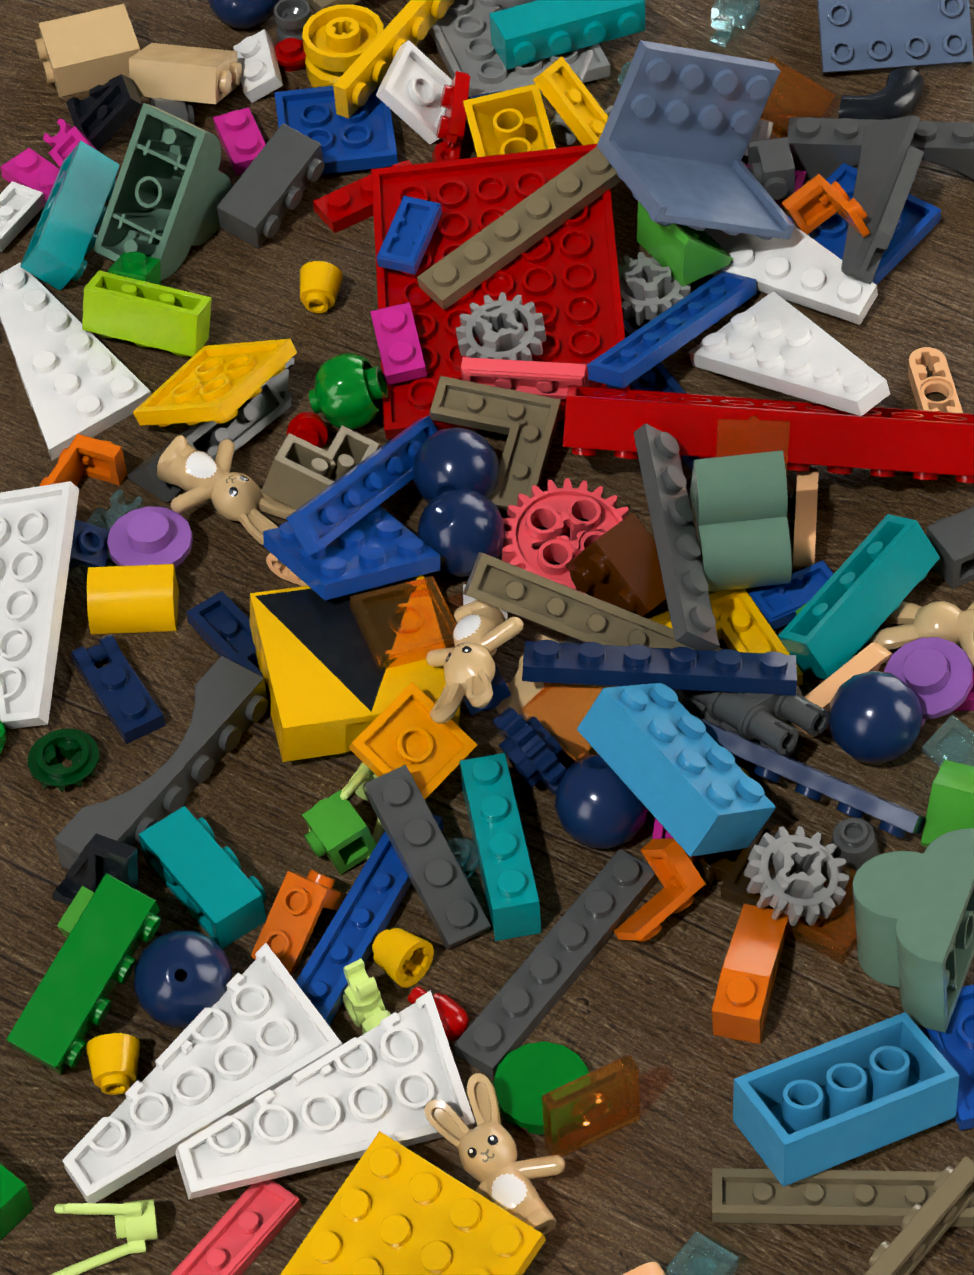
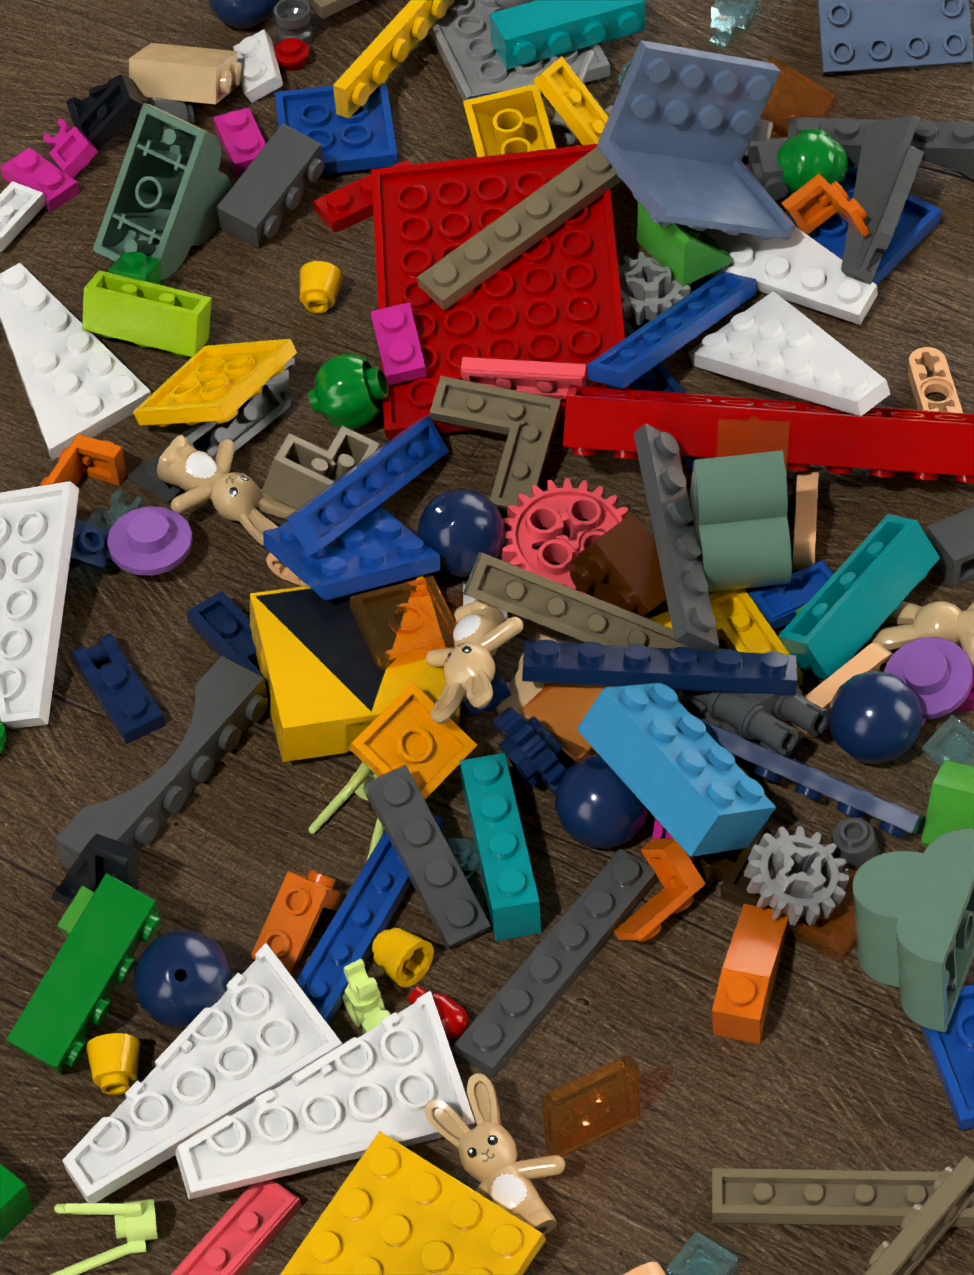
teal brick [20,141,120,291] -> none
dark green gear [28,729,100,792] -> none
tan brick [35,4,140,97] -> none
yellow brick [87,564,179,634] -> none
teal brick [139,806,267,949] -> none
red plate [287,412,328,448] -> none
yellow wheel [302,4,384,88] -> none
bright green brick [302,790,376,875] -> none
white plate [376,40,452,144] -> none
blue plate [376,196,442,275] -> none
dark blue piece [413,427,499,504] -> none
red hinge [432,71,471,162] -> none
light grey gear [456,292,546,361] -> none
green tile [493,1041,591,1135] -> none
dark azure brick [733,1012,959,1187] -> none
black cylinder [838,68,924,120] -> none
none -> green plant [777,129,848,194]

